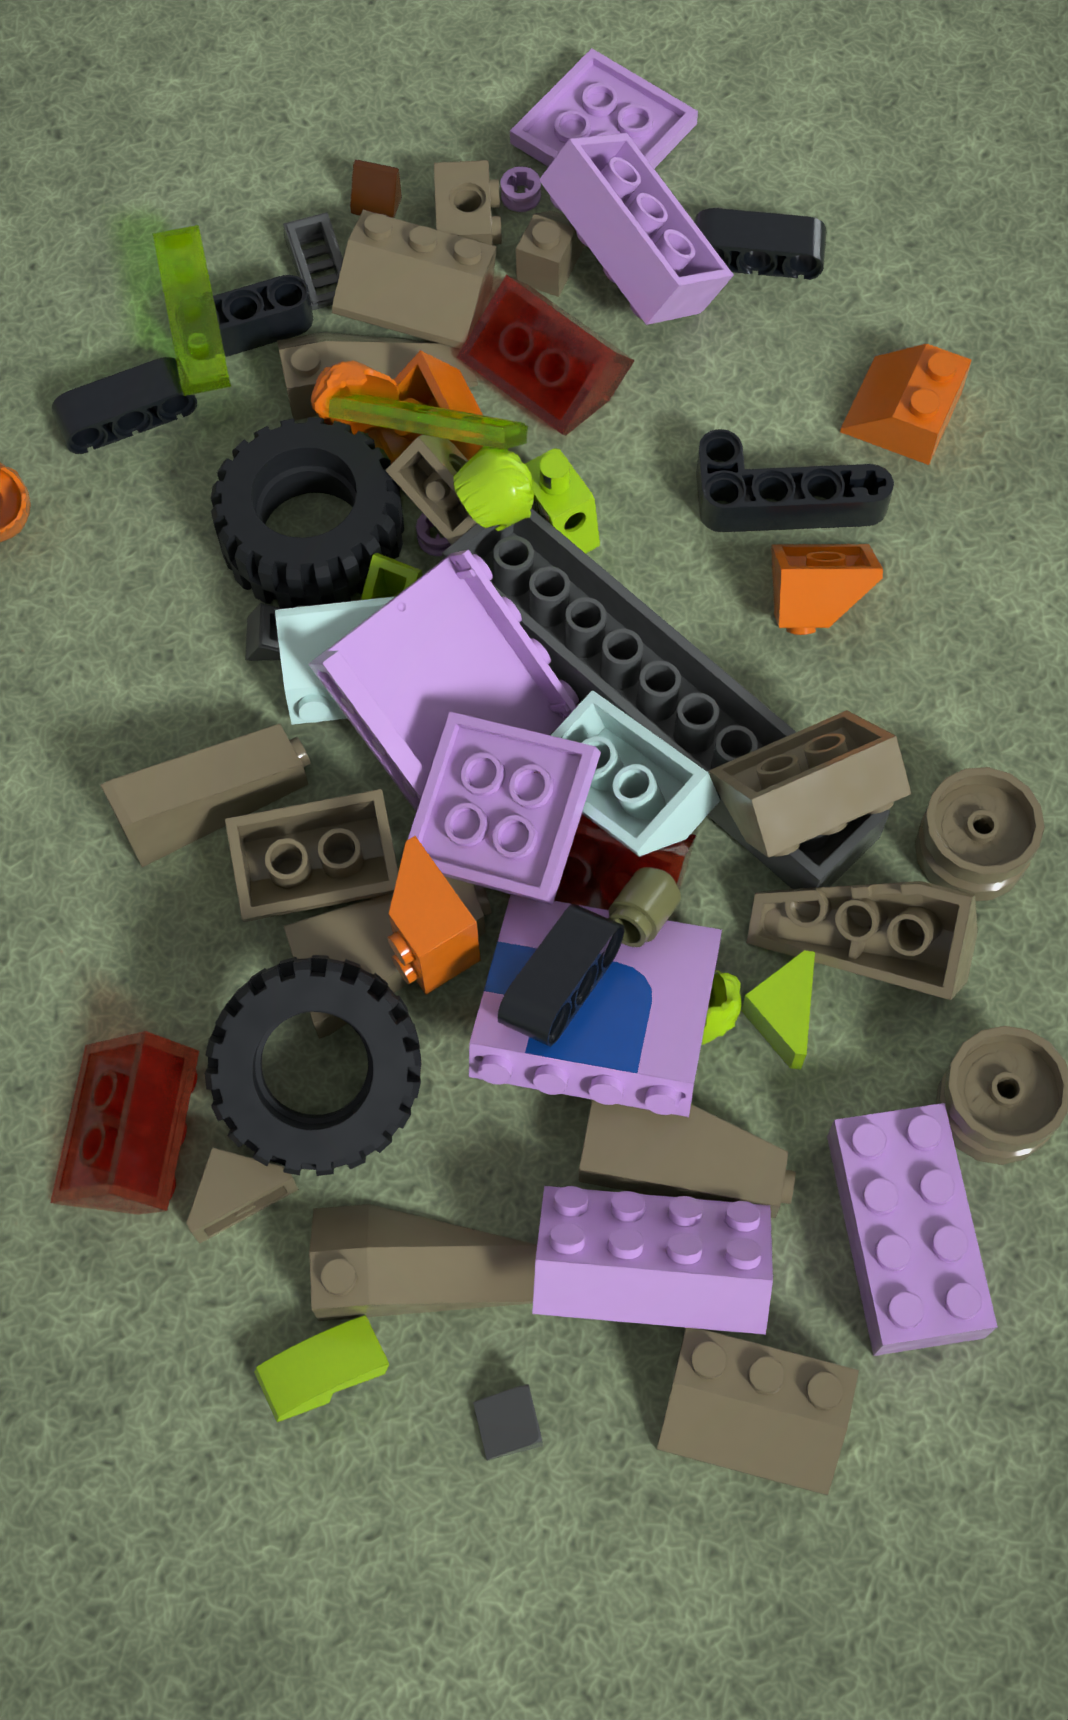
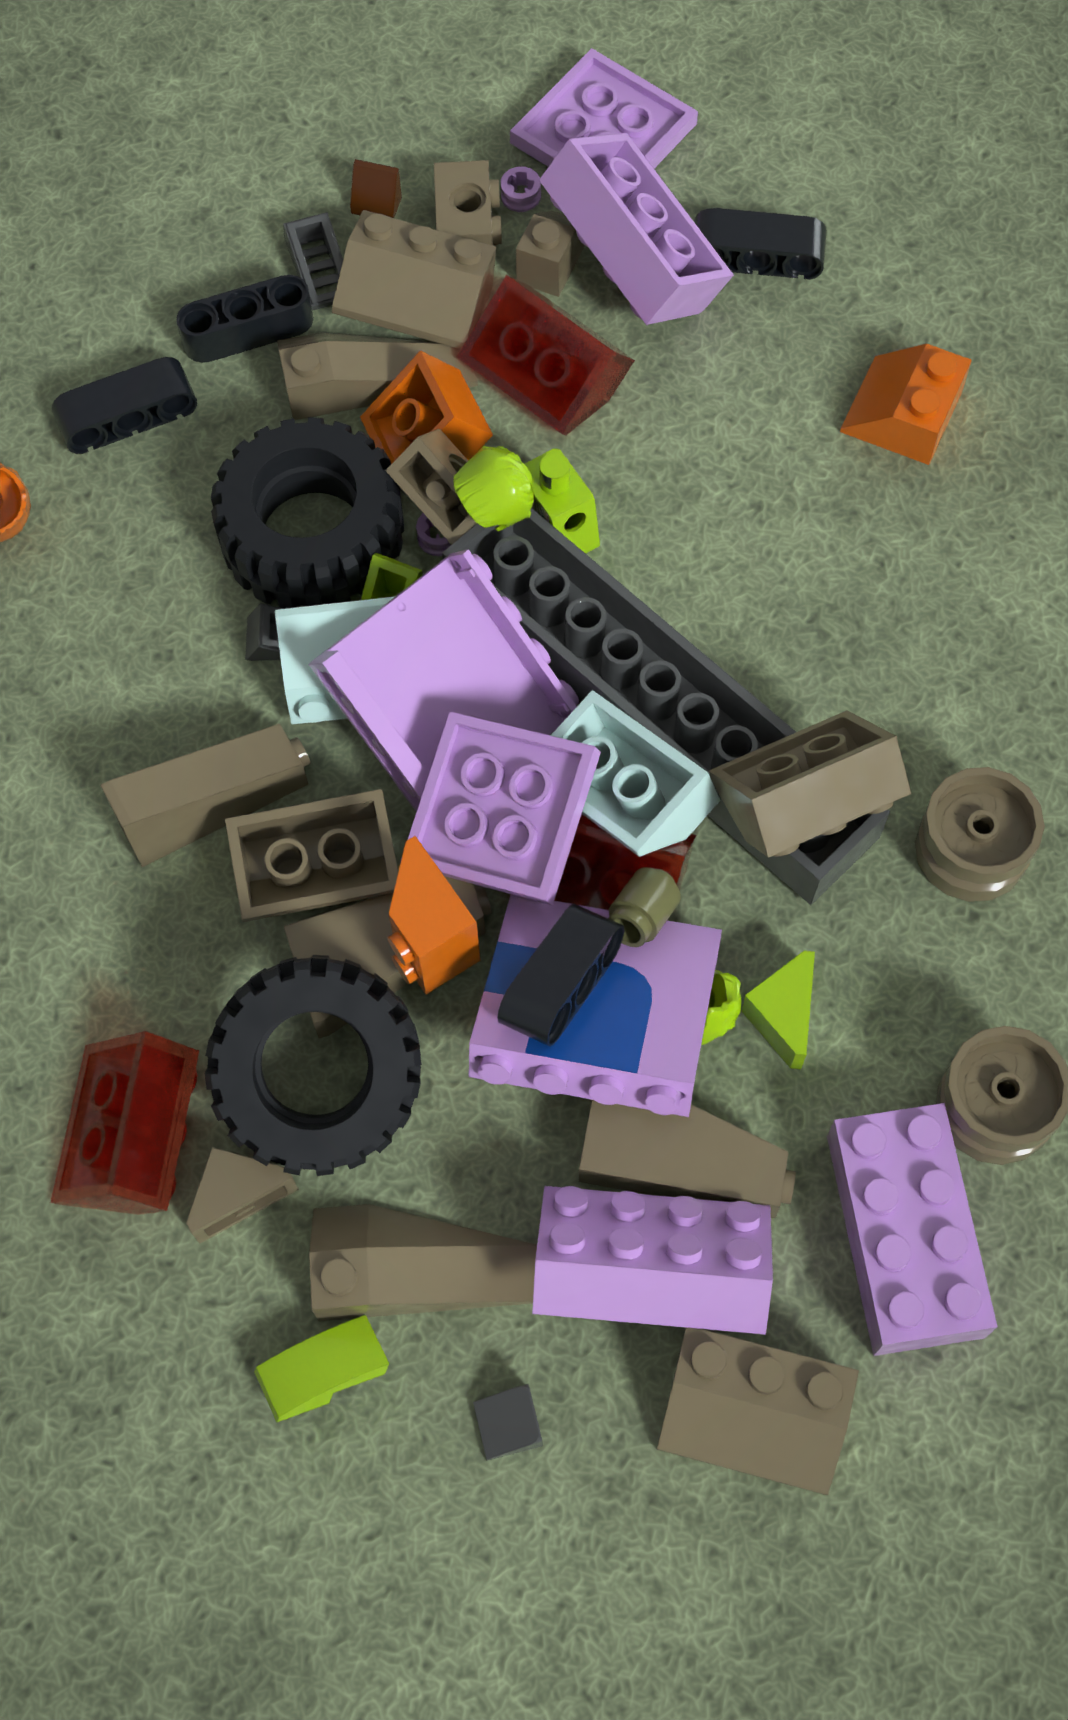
clear neon green tile [152,225,231,396] -> none
orange hair [311,361,400,435] -> none
clear neon green tile [329,393,528,450] -> none
black beam [696,429,894,532] -> none
dark tan wedge [746,881,978,1000] -> none
orange slope [771,544,883,635] -> none

